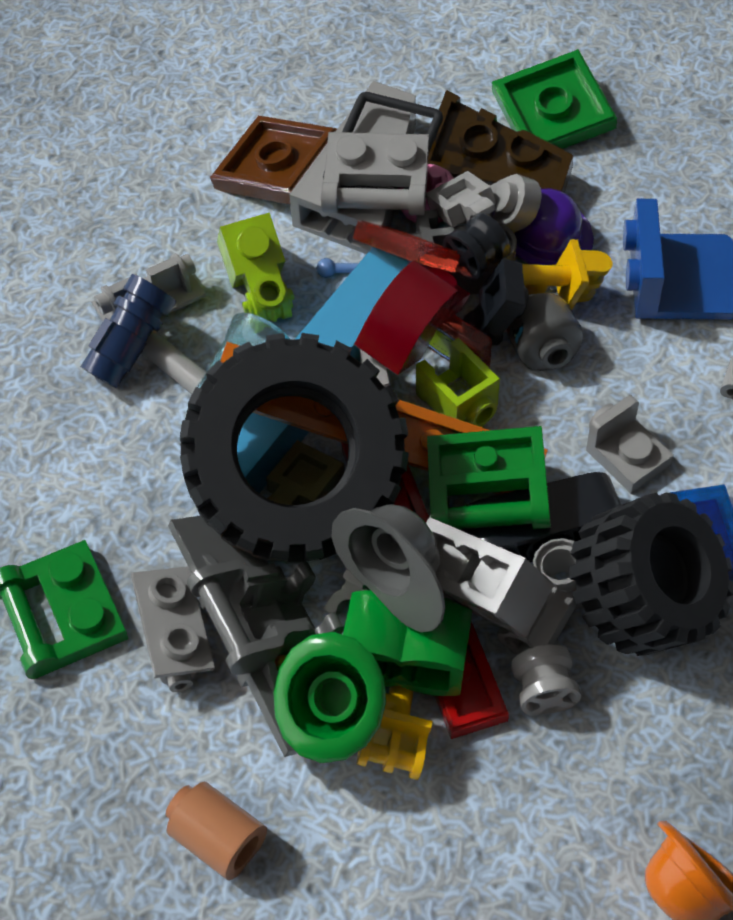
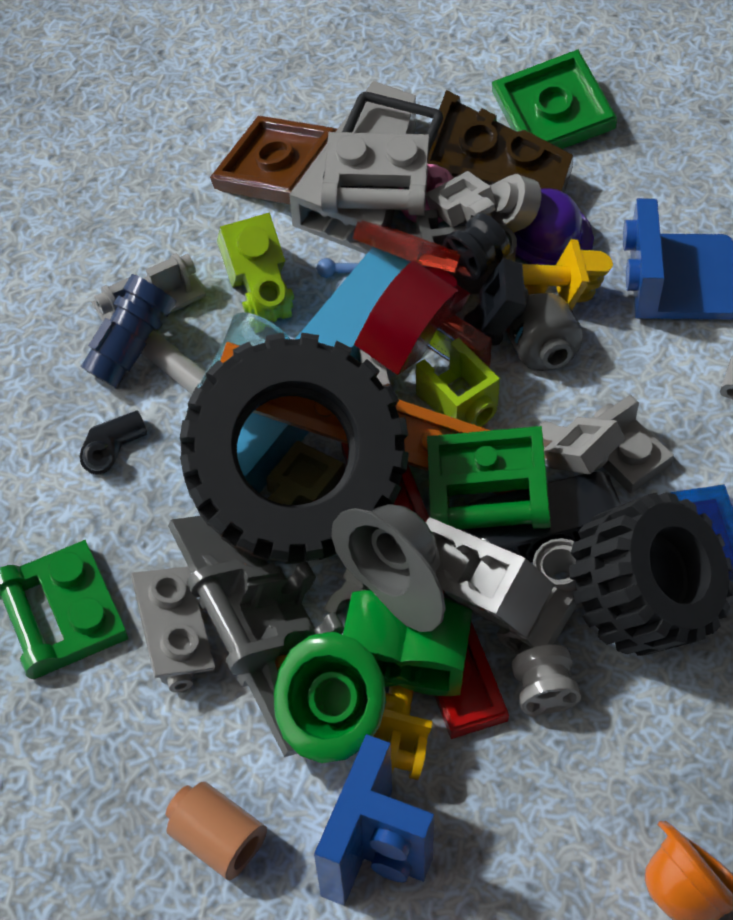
none -> black arm [79,410,147,475]
none -> blue bracket [314,734,434,906]
none -> light grey plate [538,417,625,474]

